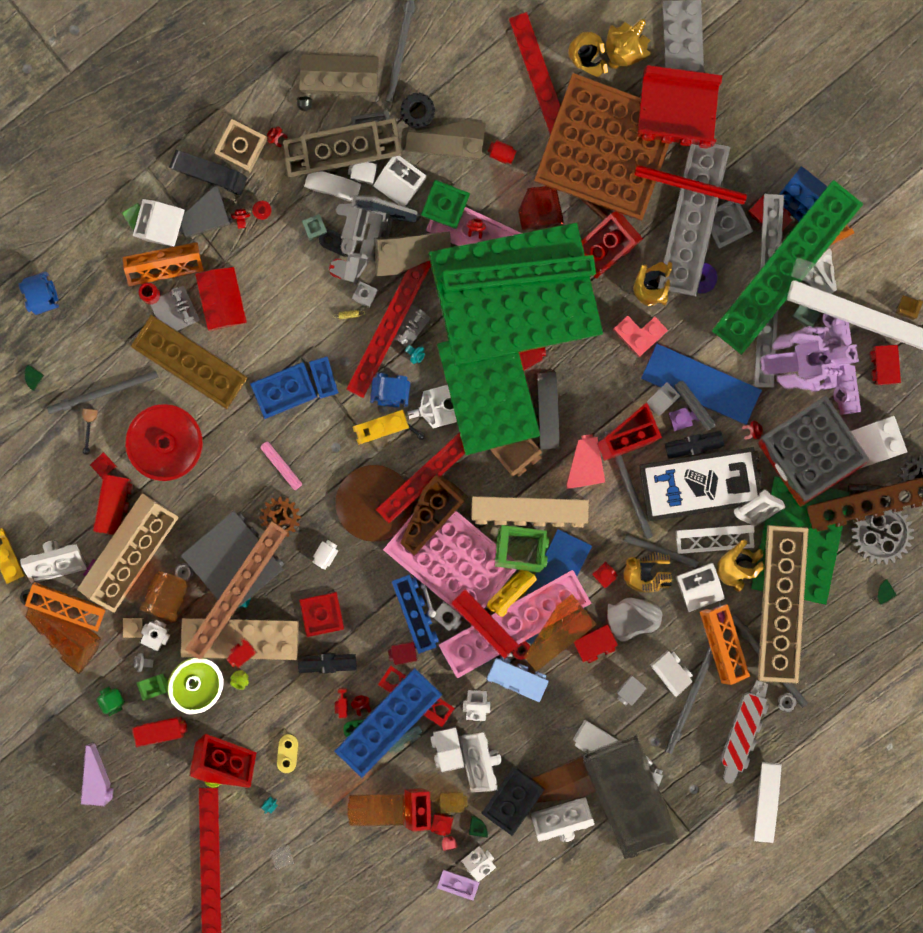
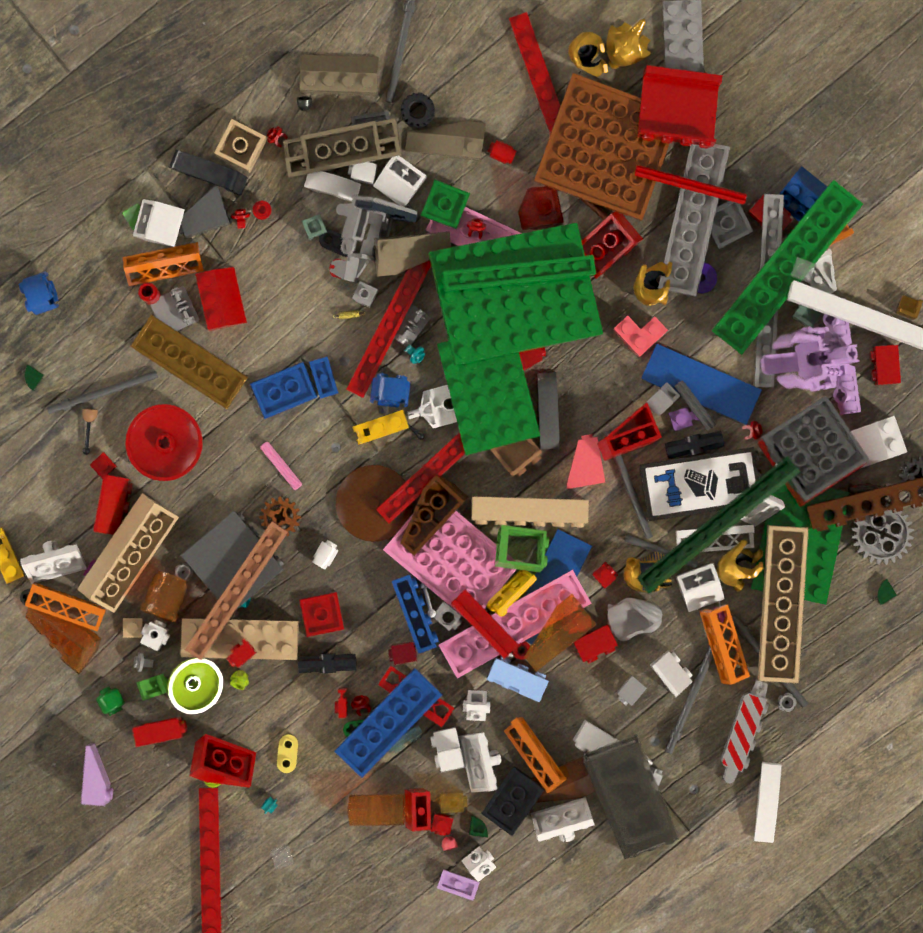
none -> orange fence [504,717,567,793]
none -> dark green plate [637,456,801,594]

